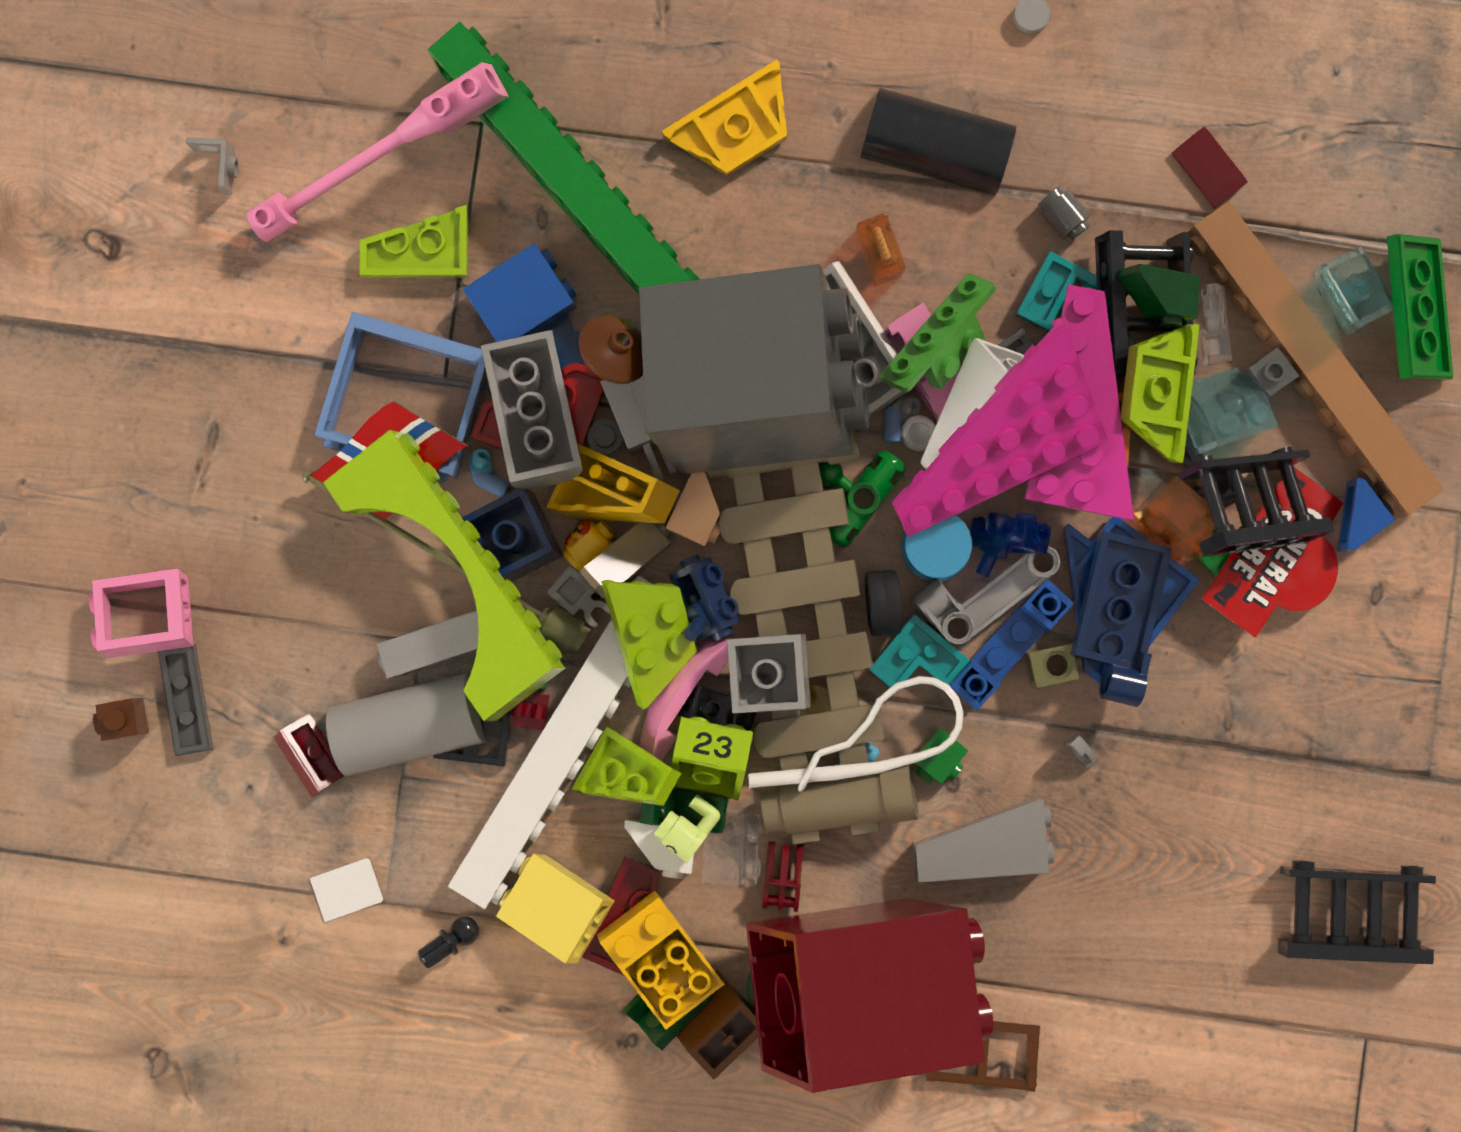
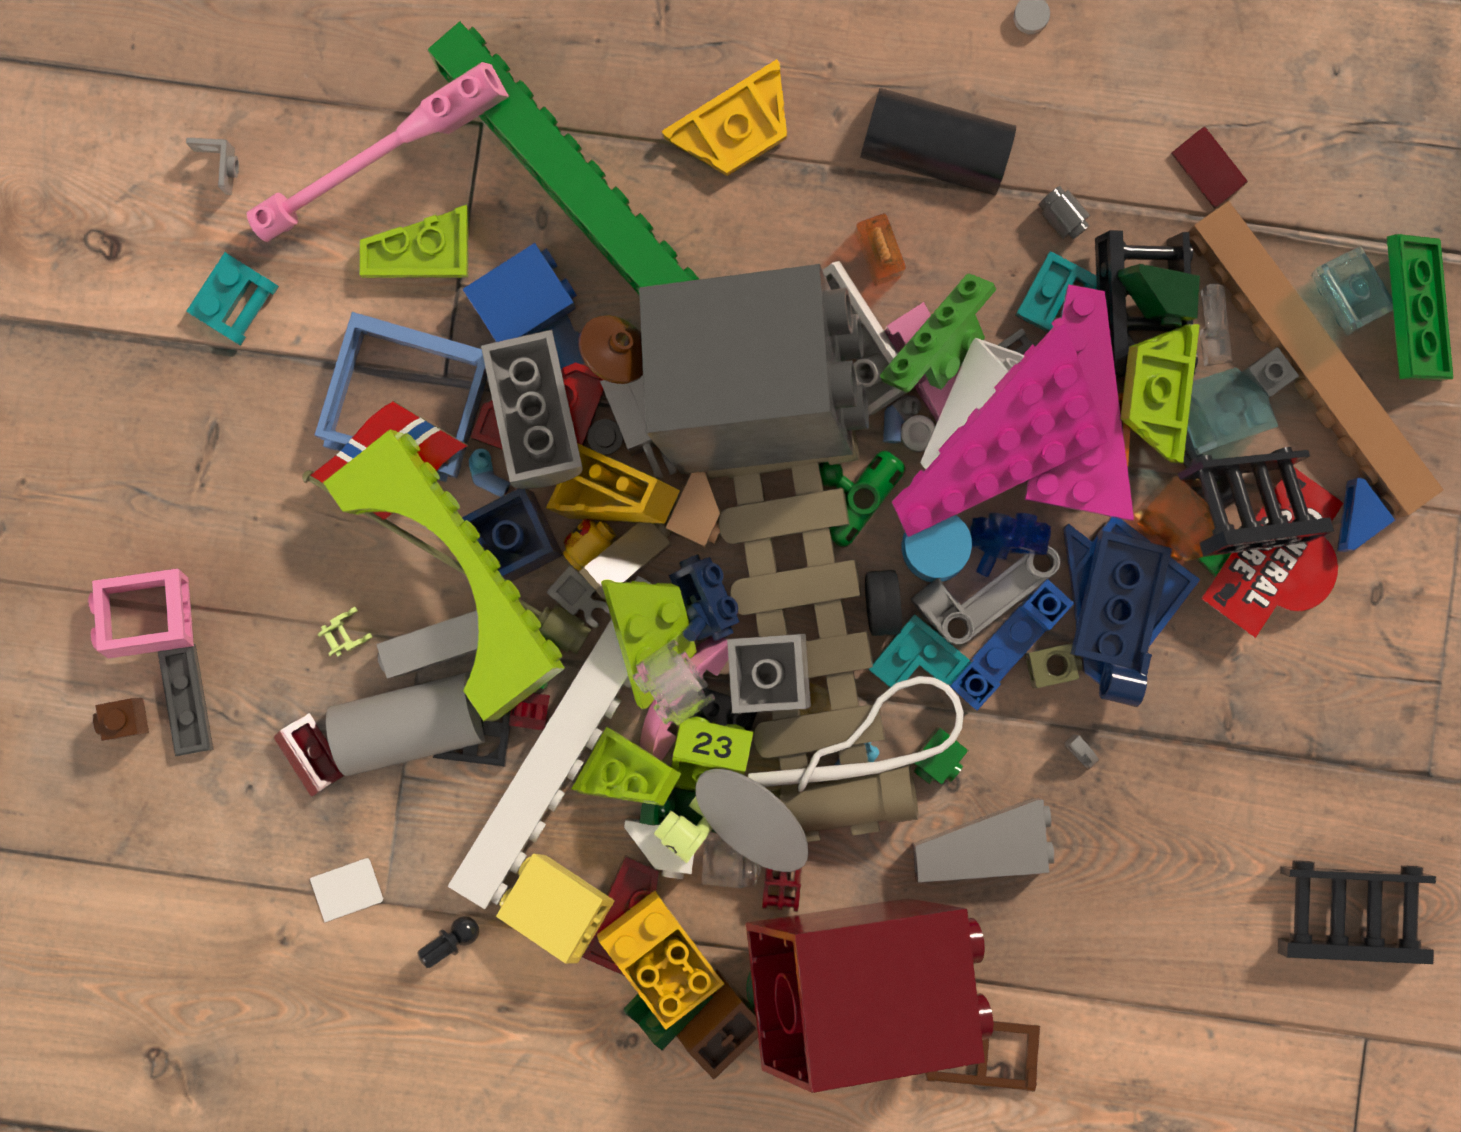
none -> teal plate [186,252,279,346]
none -> yellowish green piece [318,607,373,657]
none -> clear brick [632,639,715,725]
none -> light grey shield [696,769,808,872]

